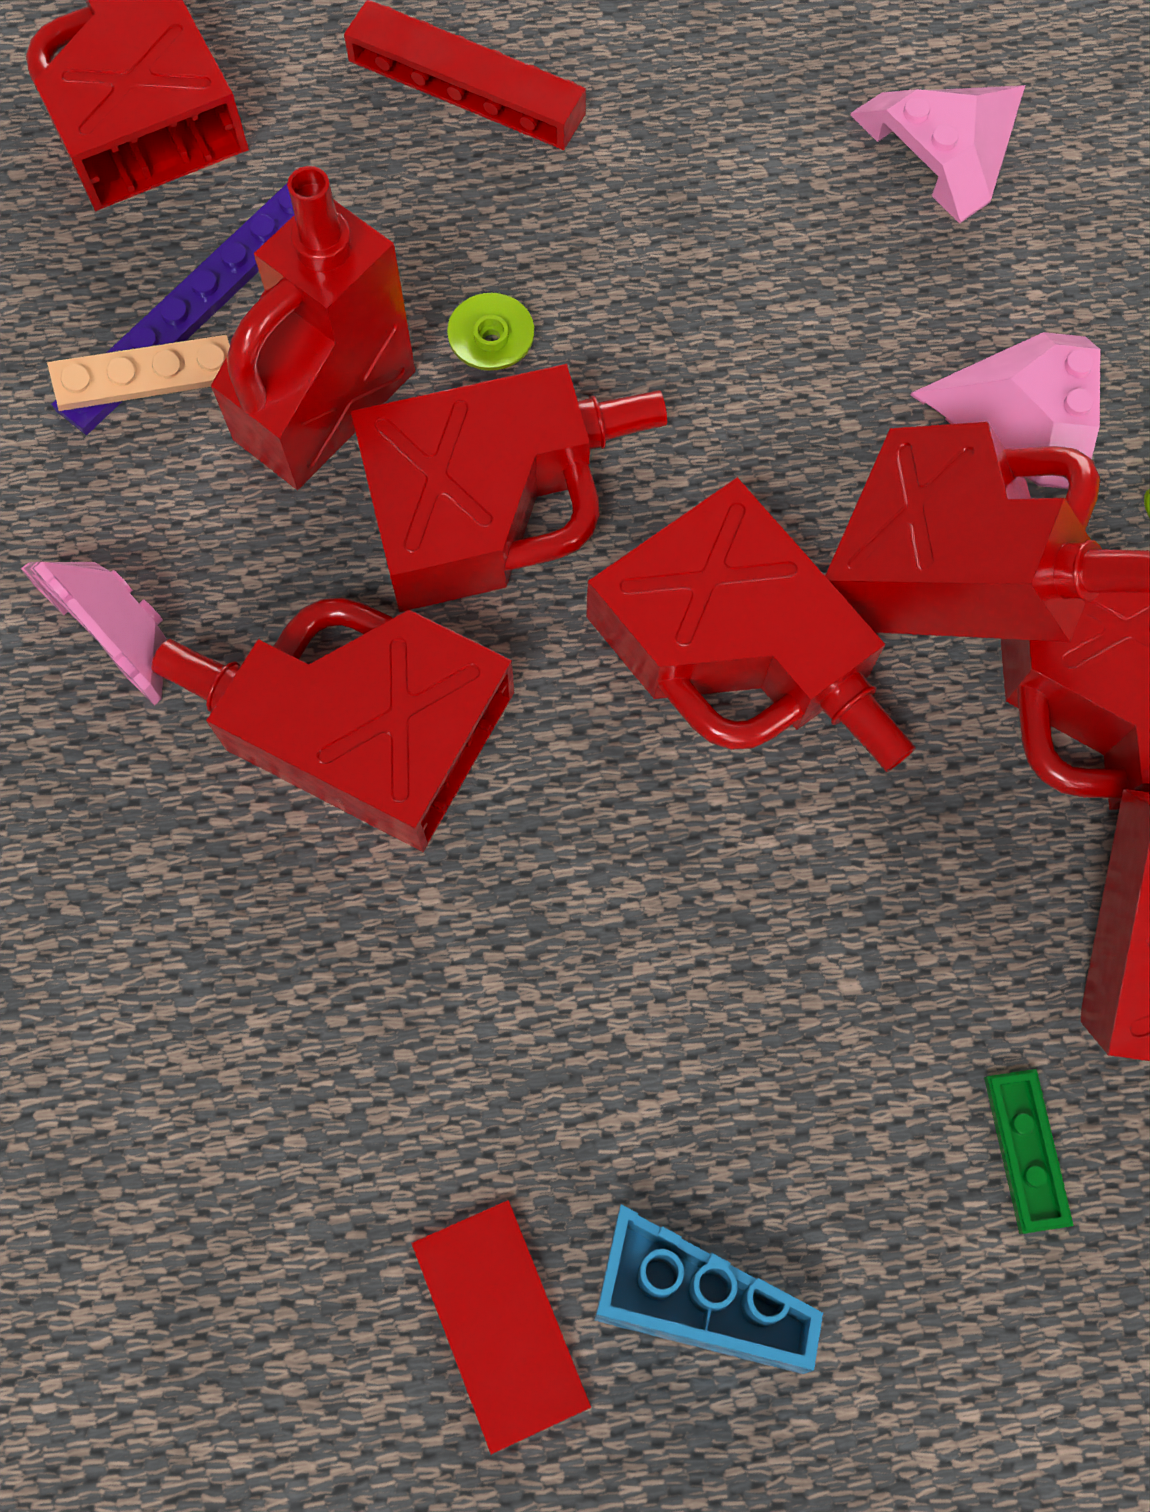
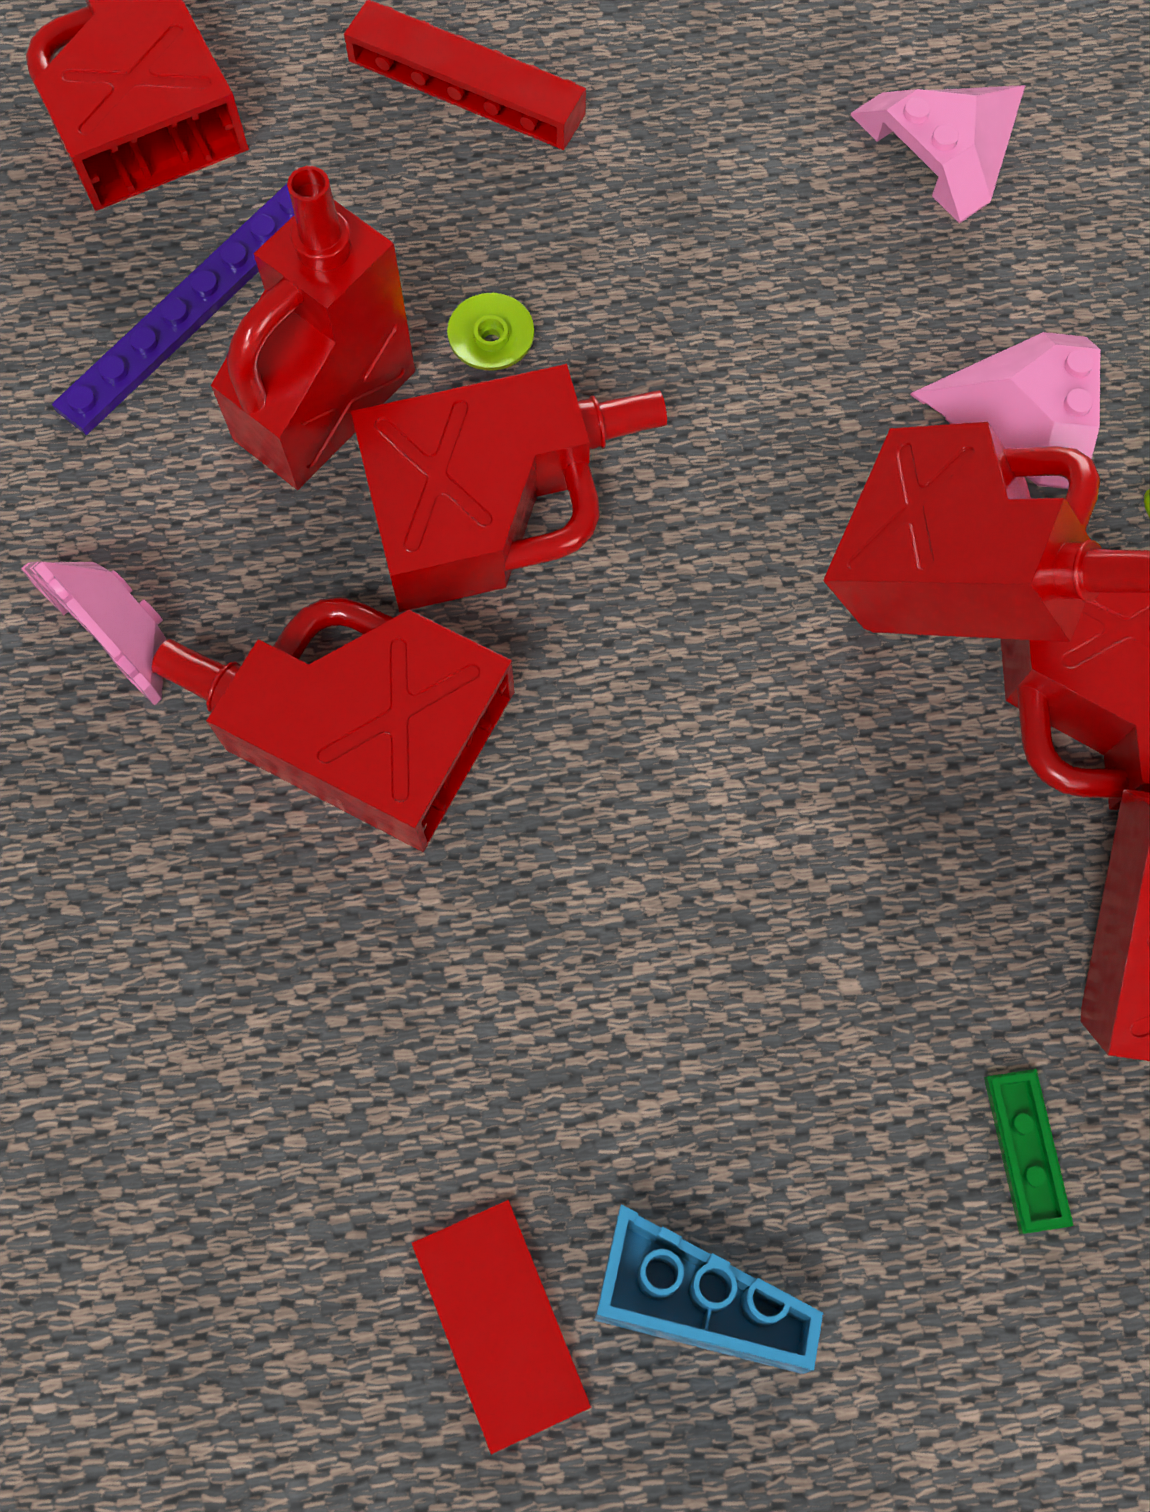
light nougat plate [47,335,230,411] -> none
red piece [586,477,916,772] -> none

